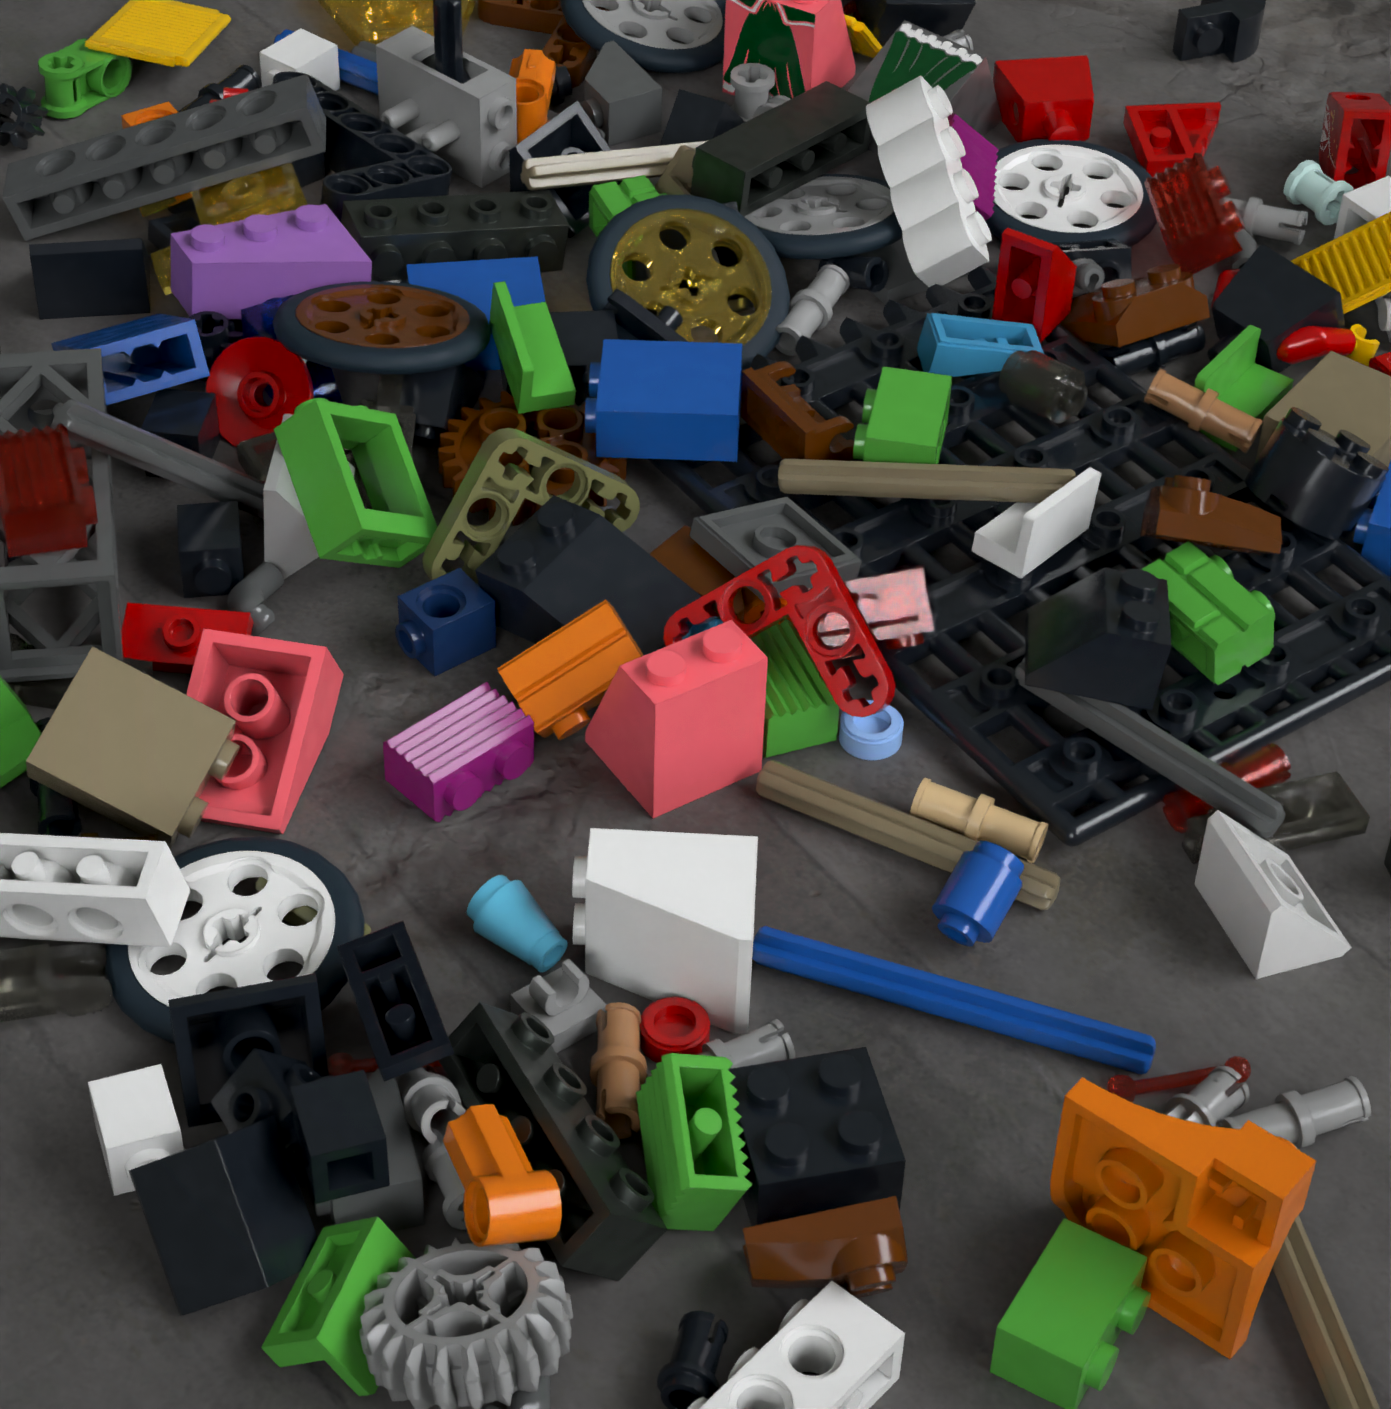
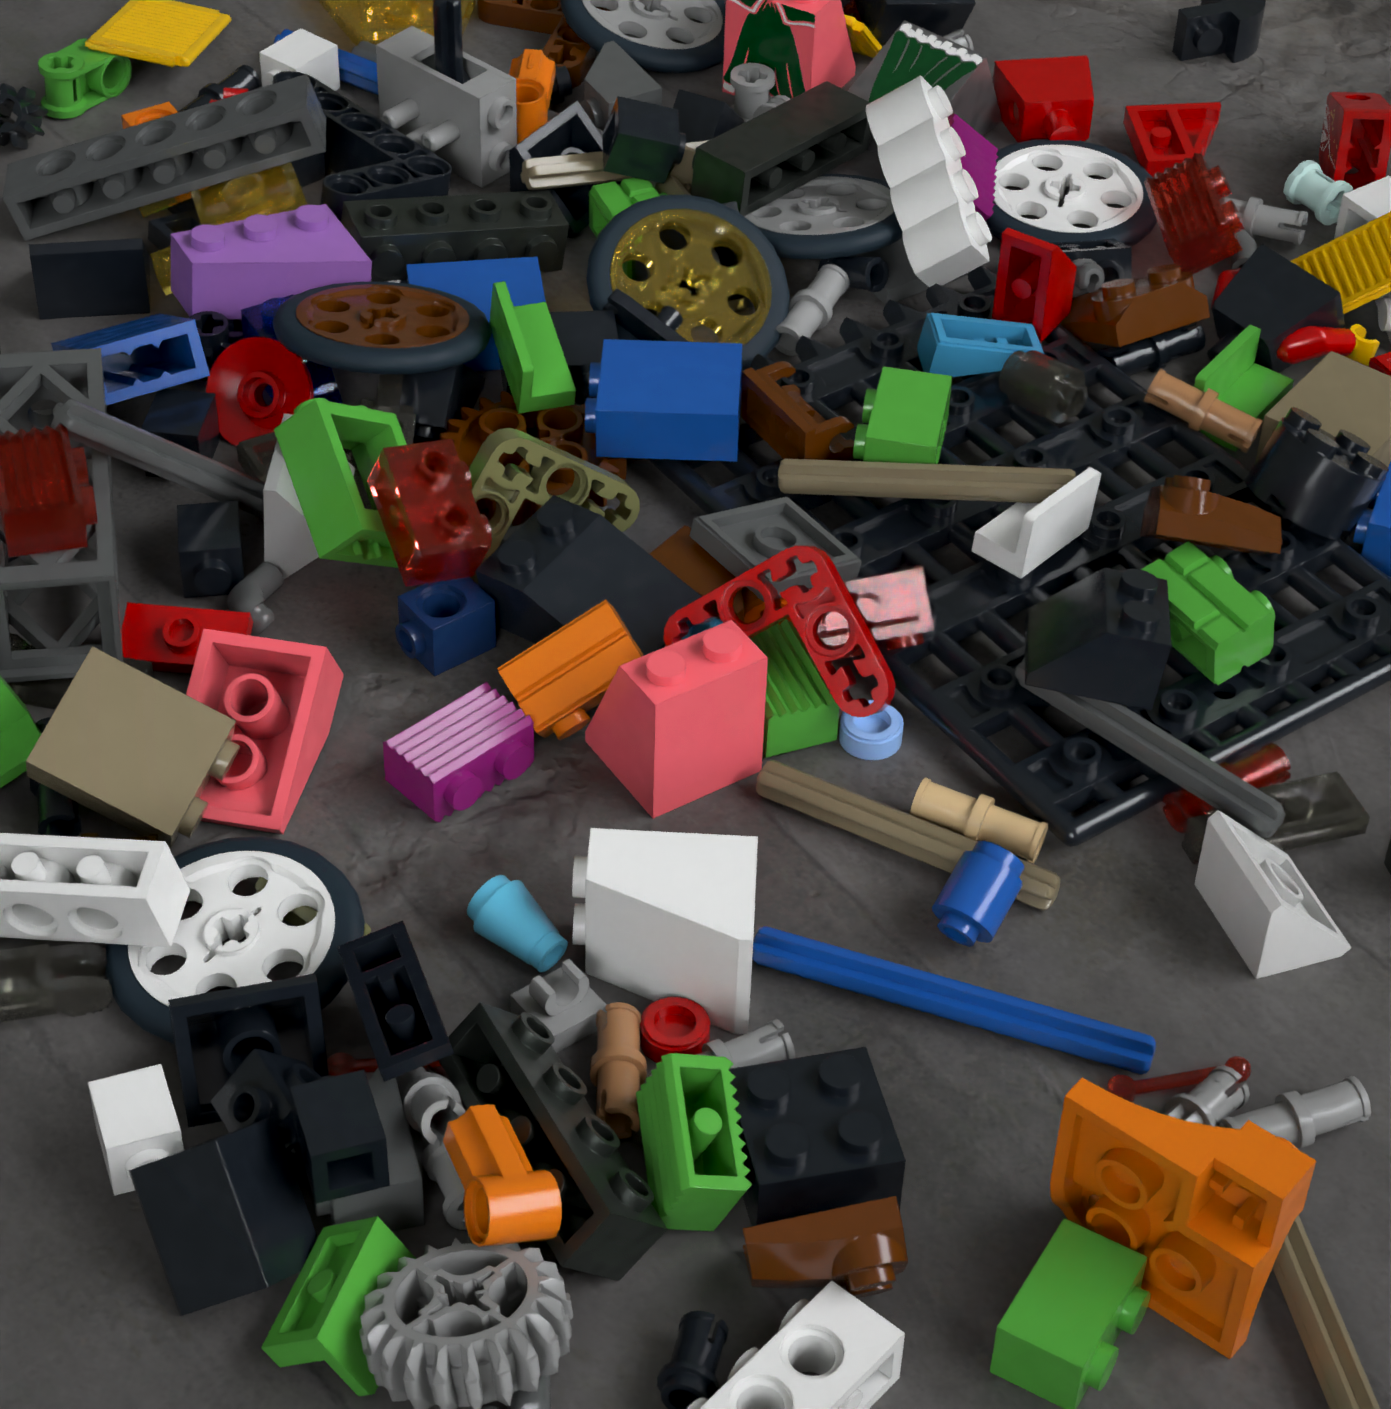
none -> clear red brick [367,439,492,587]
none -> black brick [602,96,686,184]

